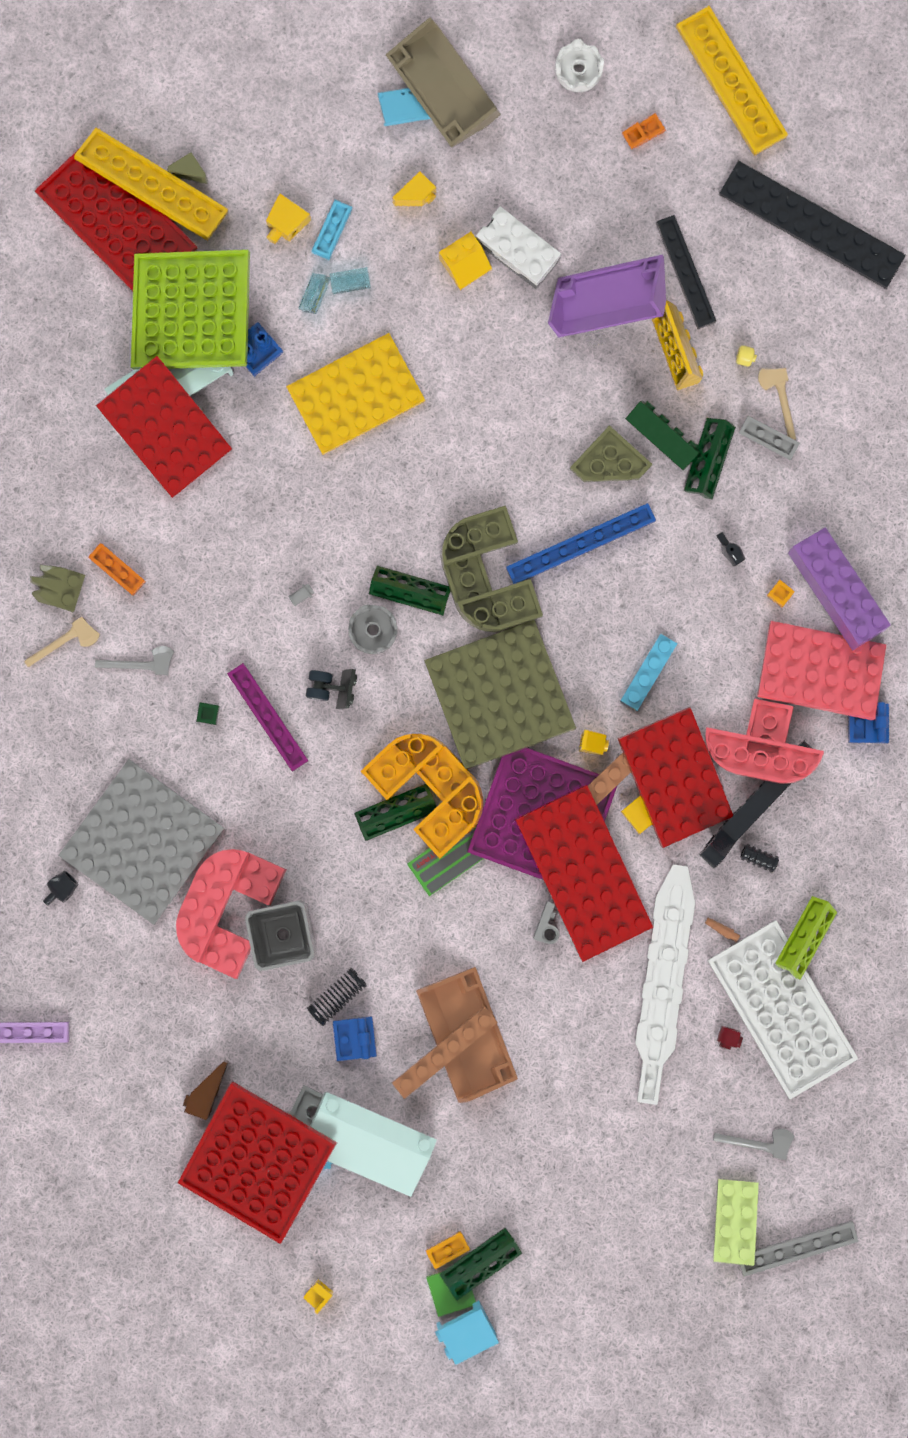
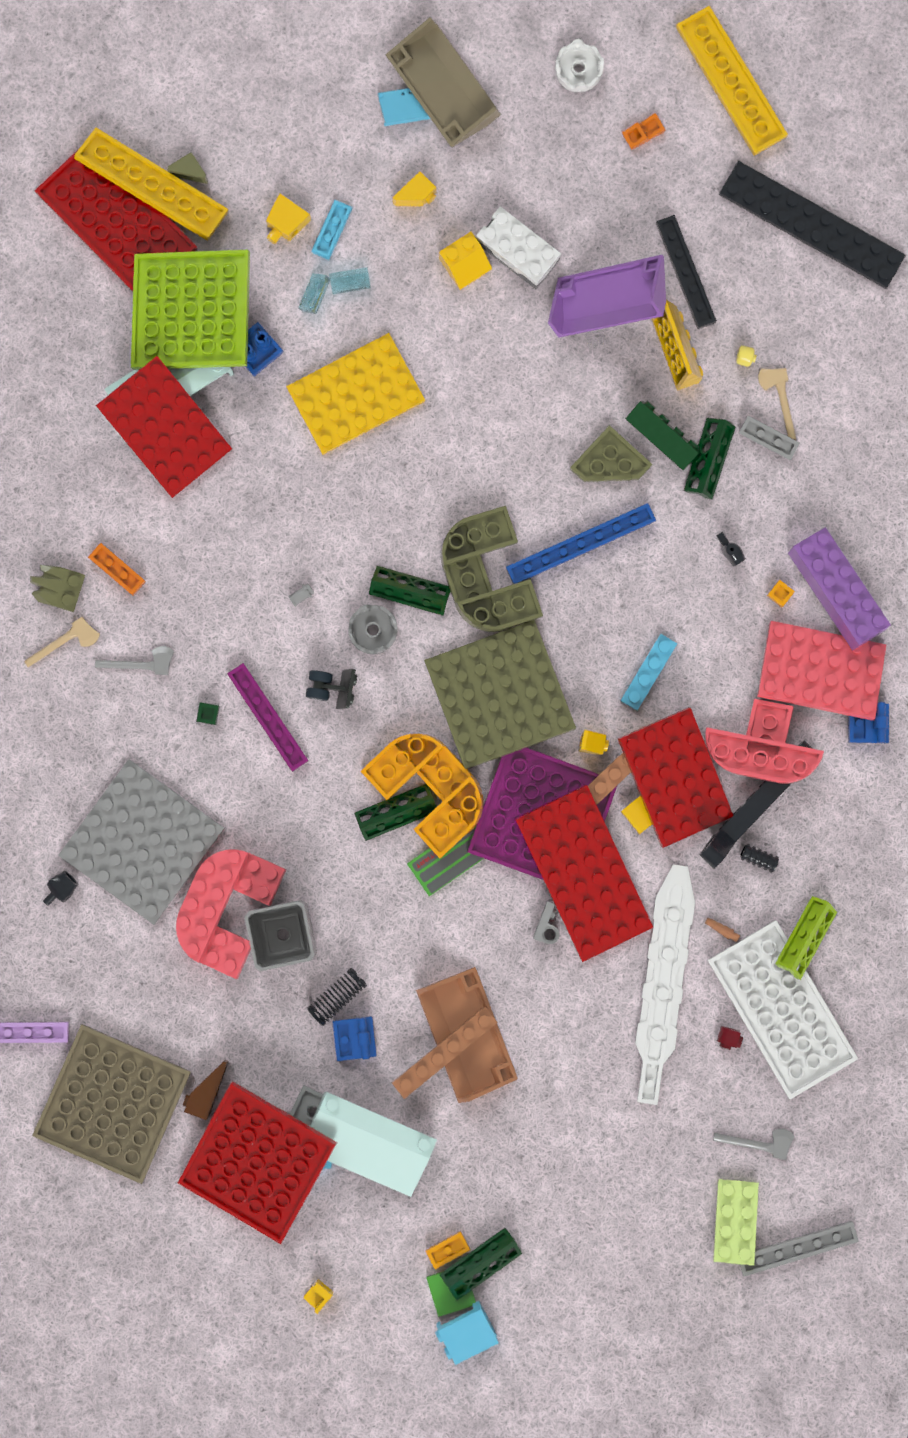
none -> dark tan plate [32,1024,192,1184]

